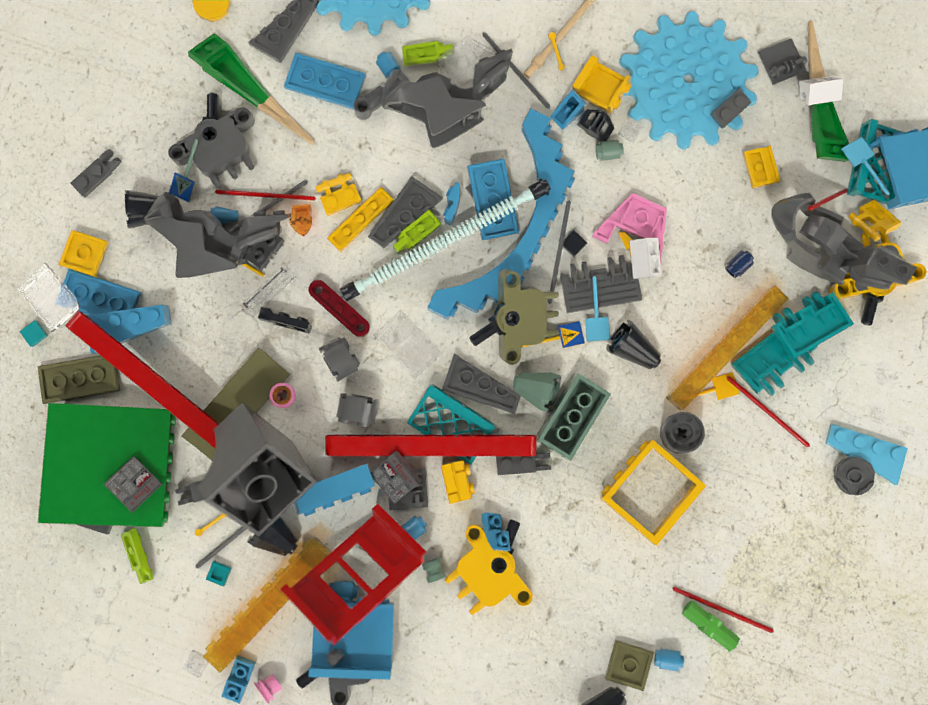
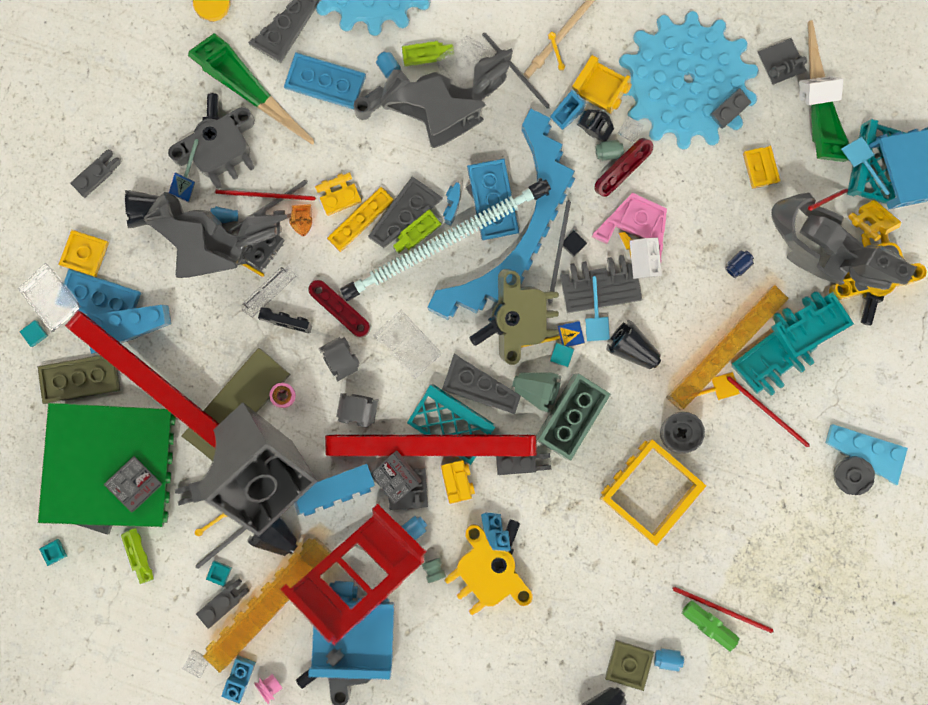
none -> teal tile [39,539,67,566]
none -> dark grey hinge [196,578,250,629]
none -> teal tile [550,343,574,367]
none -> dark red plate [594,138,653,197]

